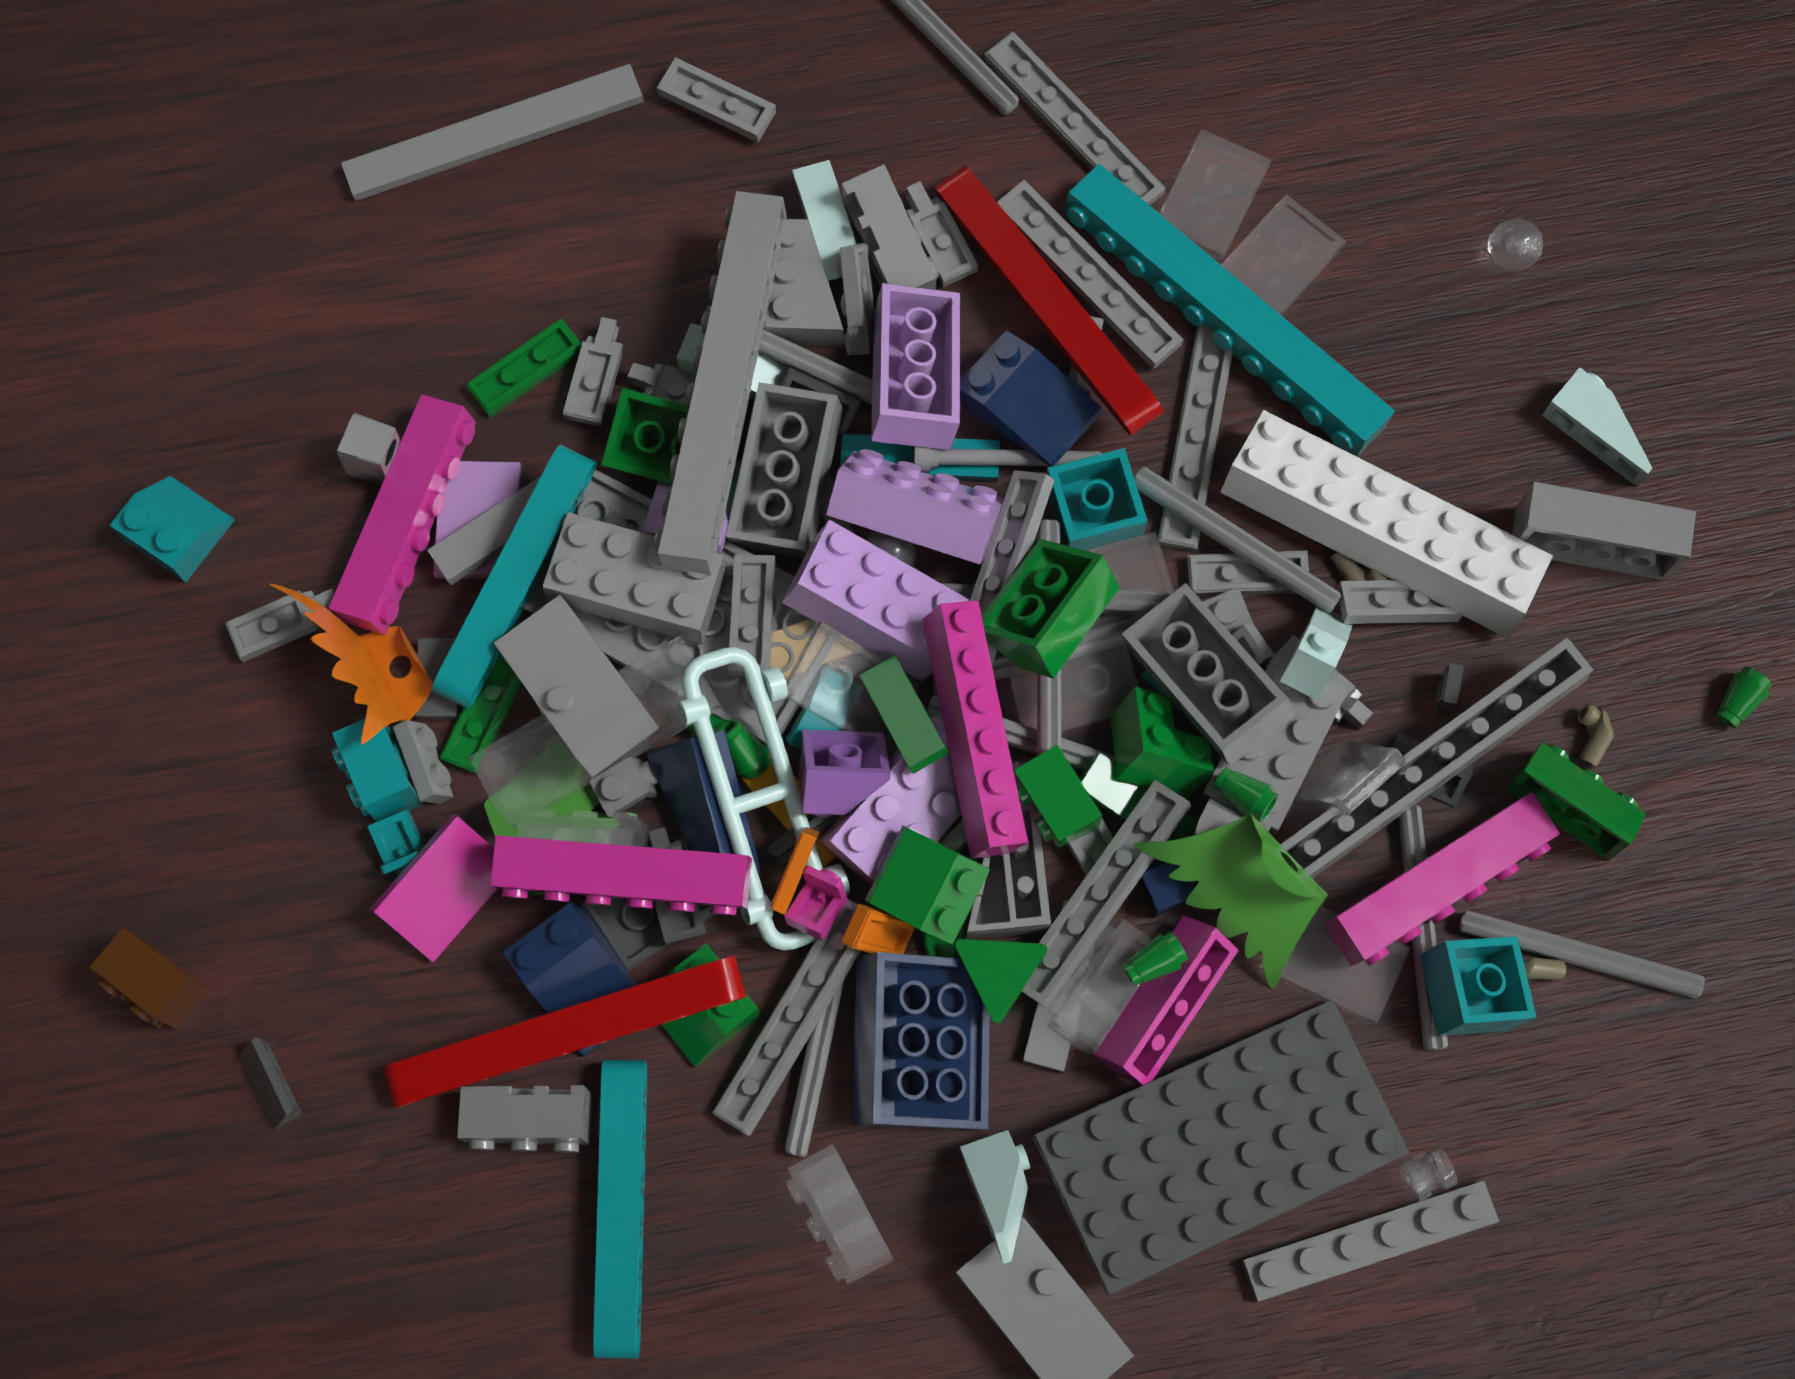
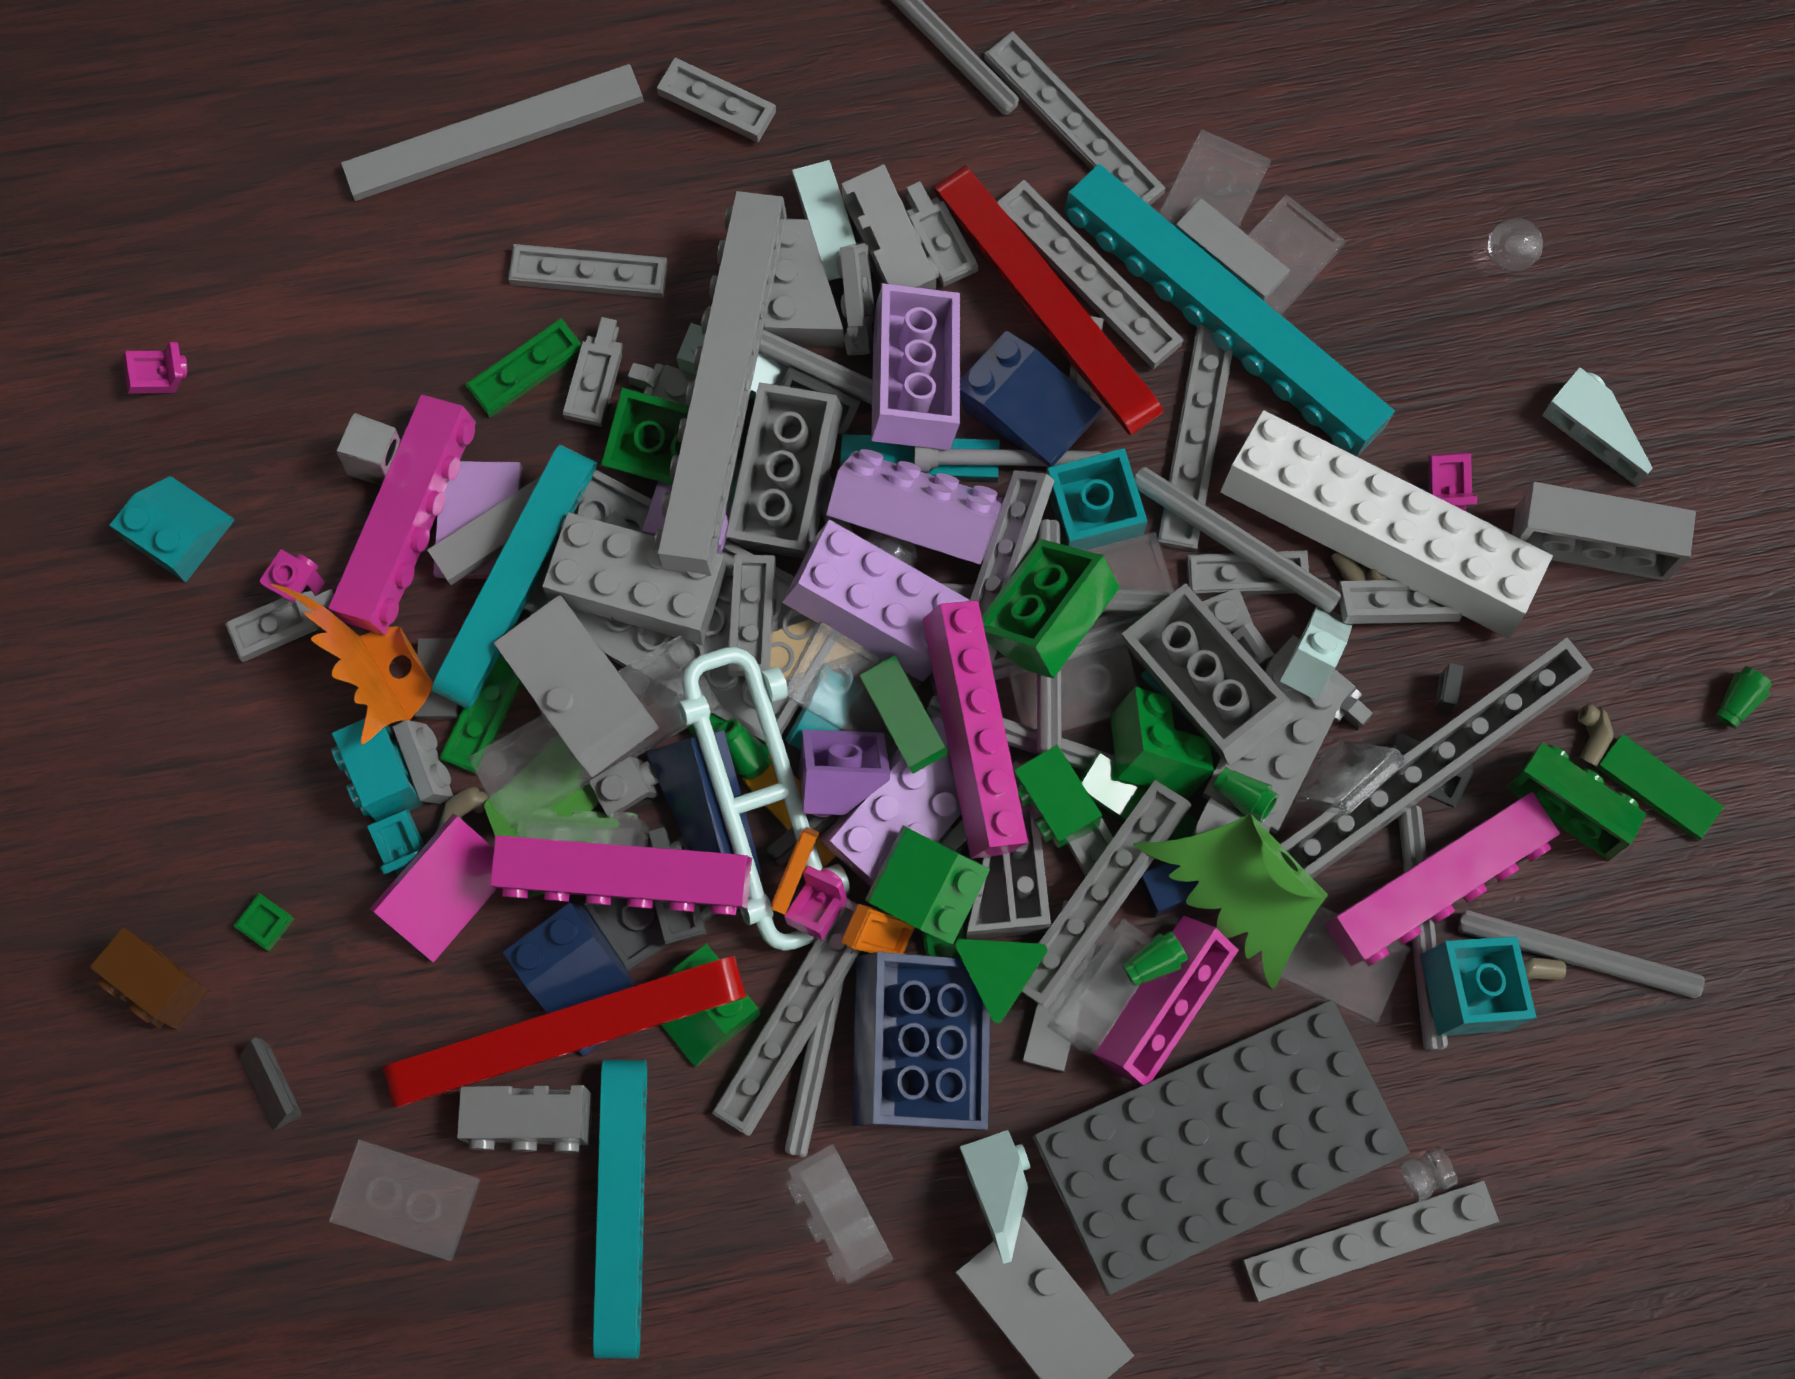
none -> dark pink bracket [122,342,187,393]
none -> green tile [234,893,295,952]
none -> dark pink bracket [260,549,325,603]
none -> clear tile [329,1140,481,1262]
none -> dark tan arm [436,787,489,832]
none -> light grey tile [508,244,668,299]
none -> light grey tile [1175,198,1290,301]
none -> dark pink bracket [1428,452,1477,511]
none -> green tile [1596,733,1724,841]

